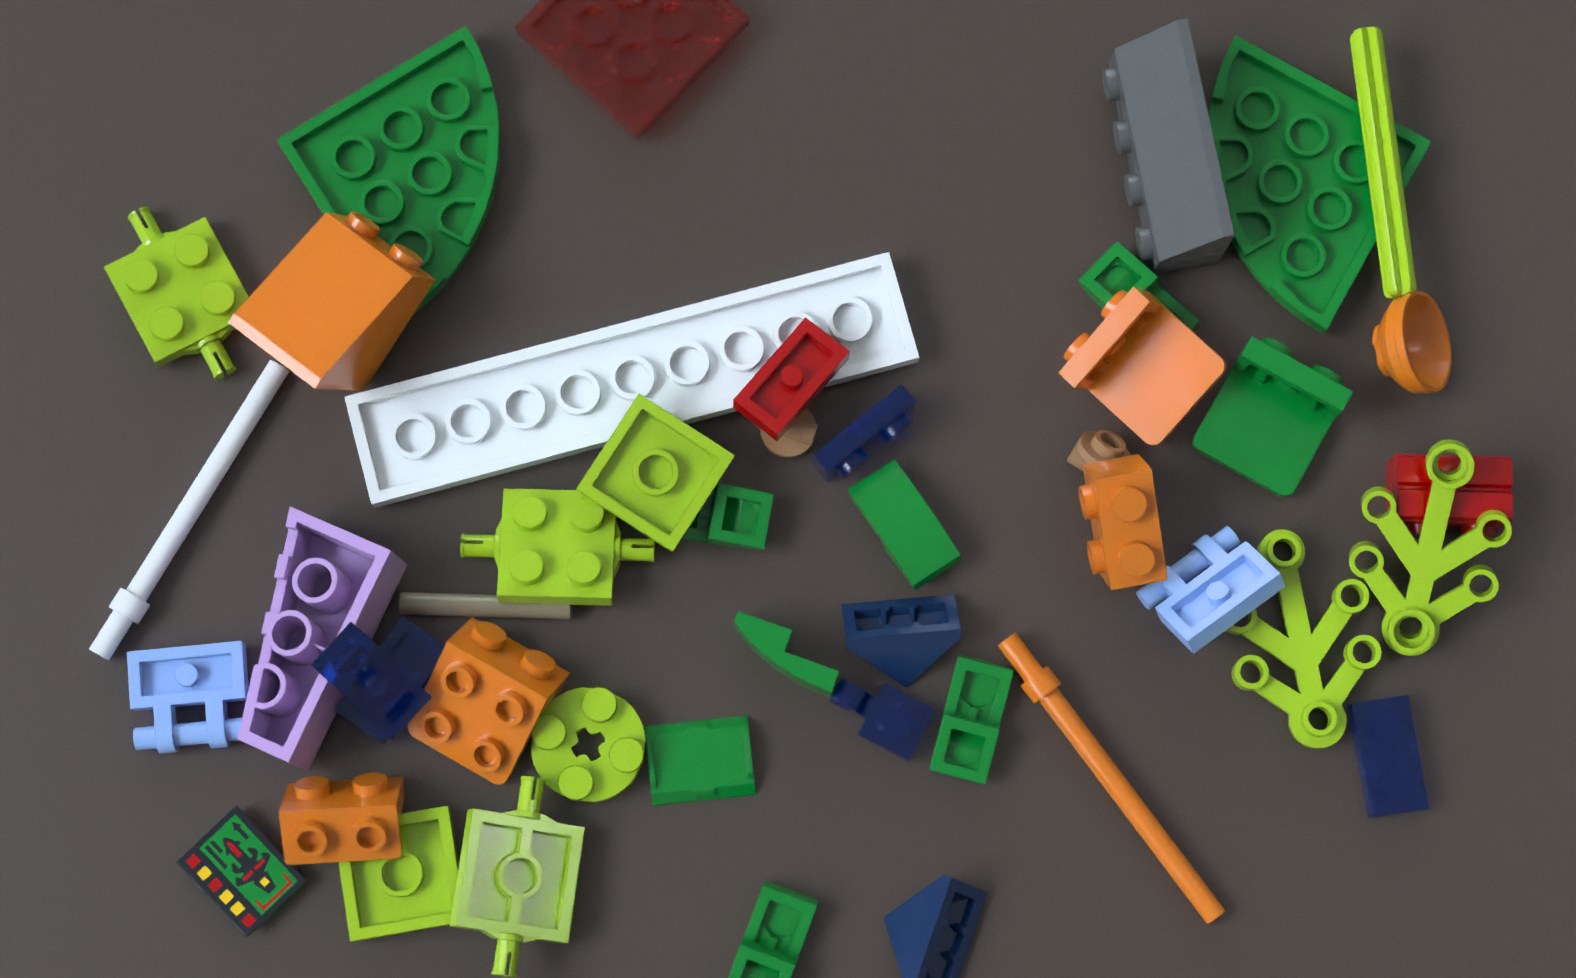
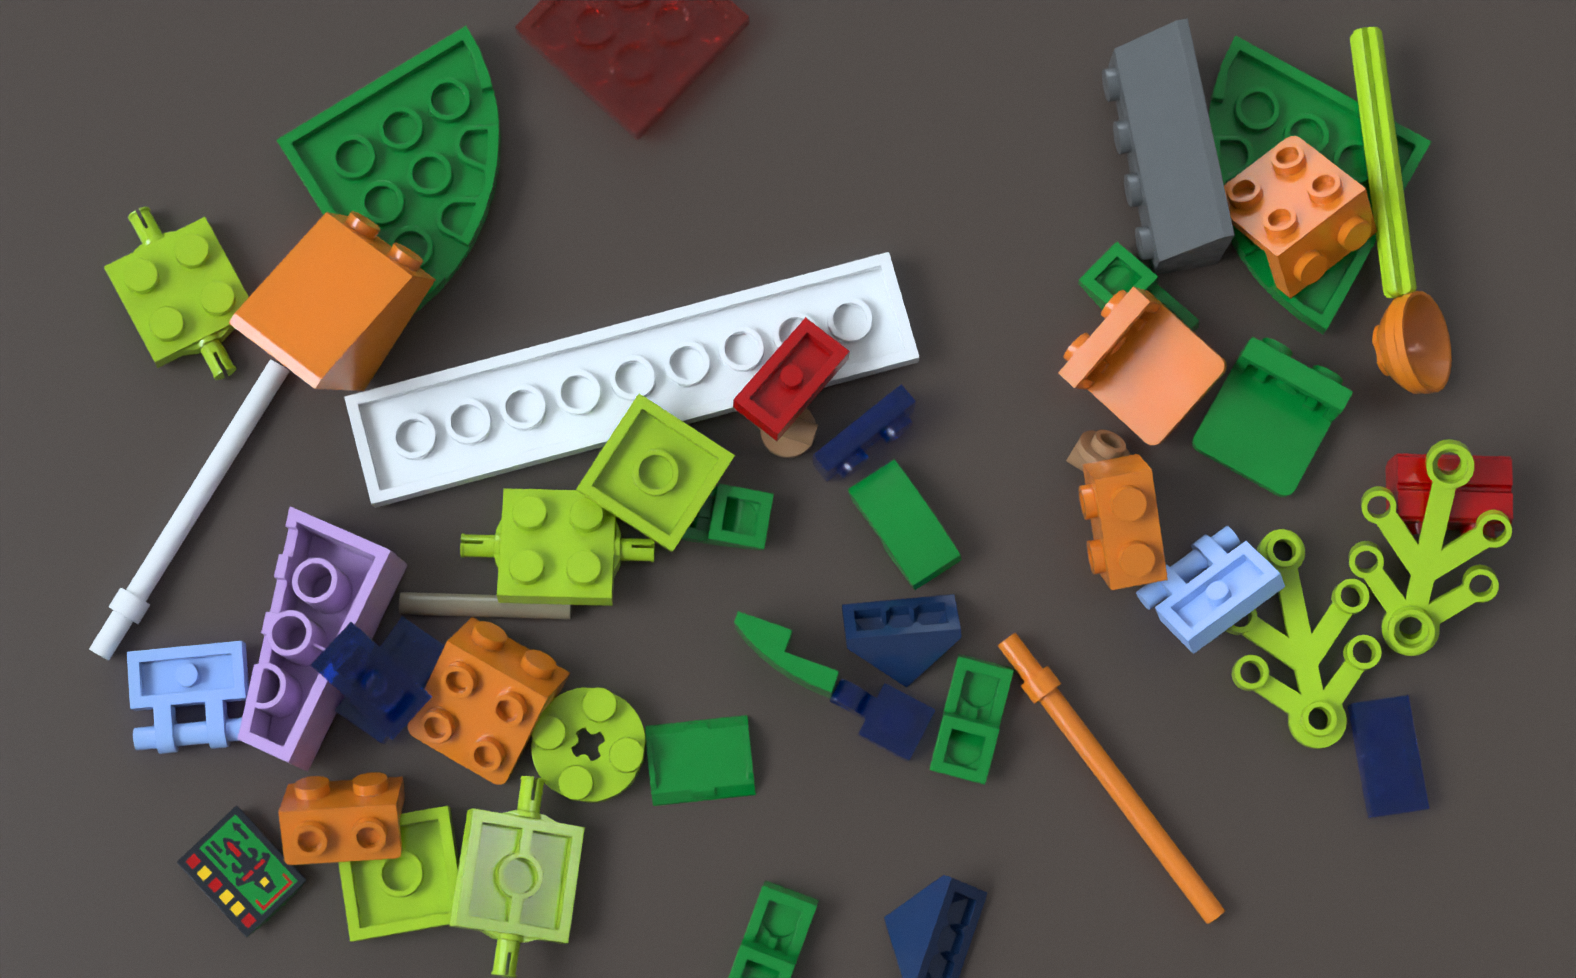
none -> orange bracket [1224,136,1377,299]

